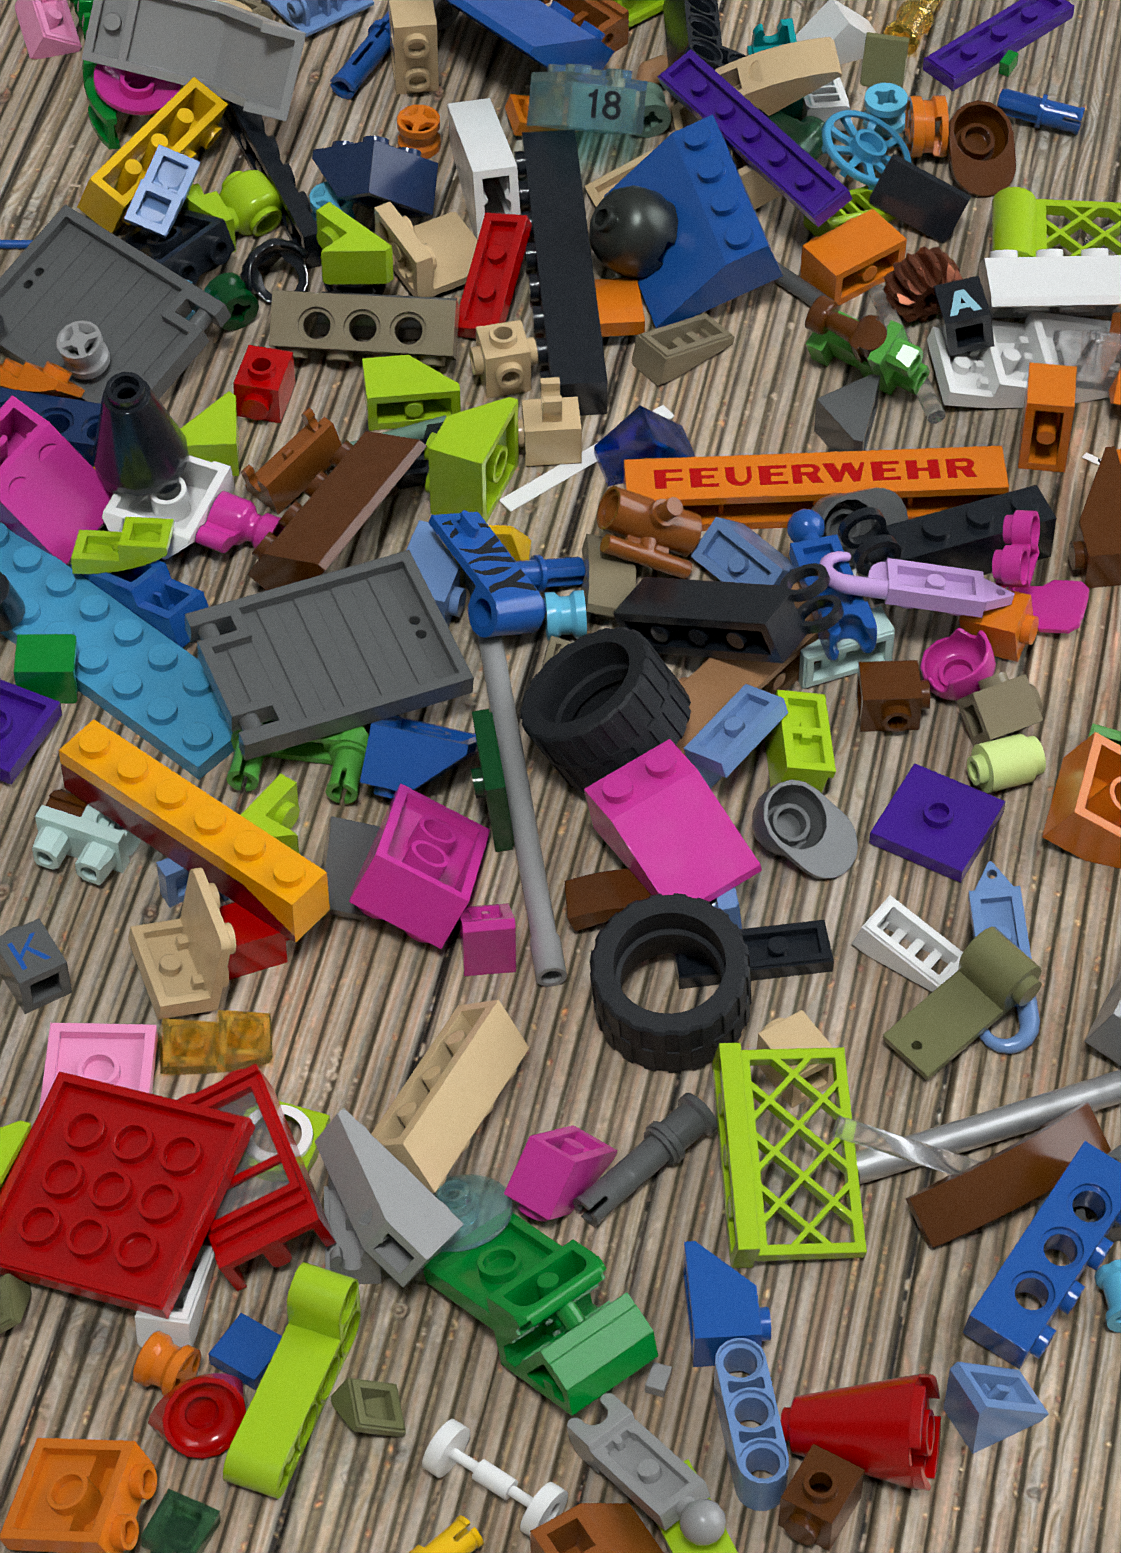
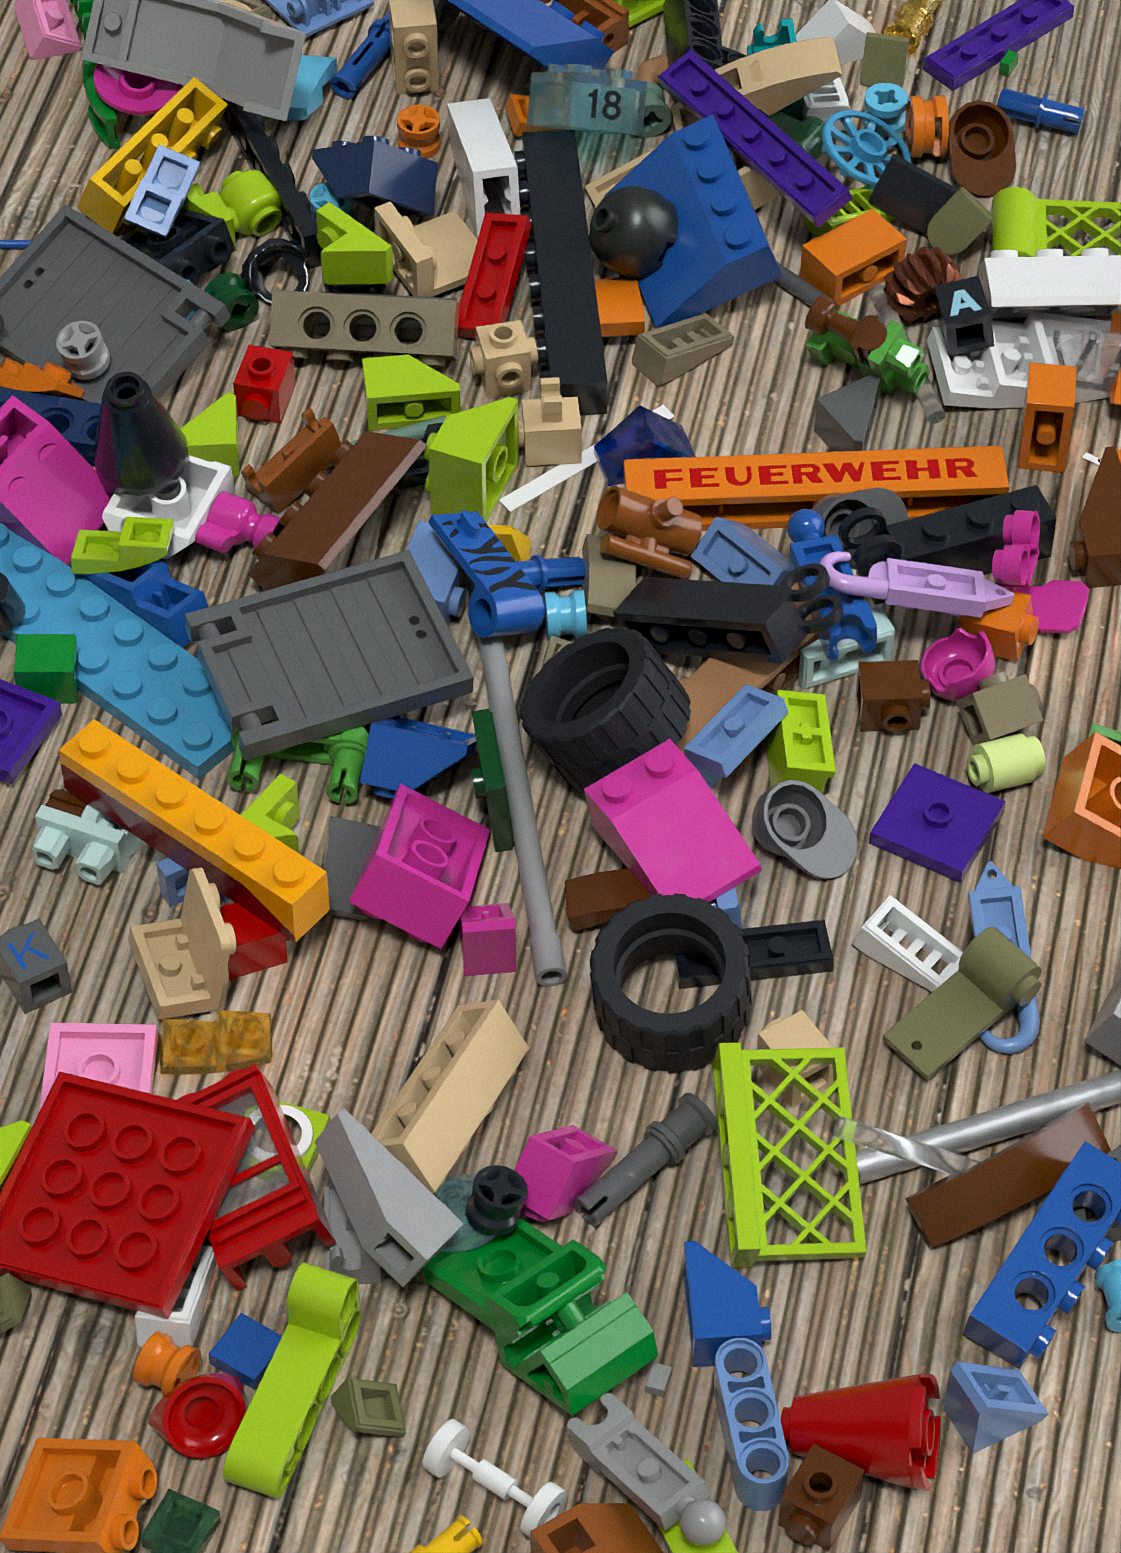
none -> medium azure slope [287,55,337,121]
none -> black wheel [465,1165,528,1236]
none -> olive piece [927,187,994,255]

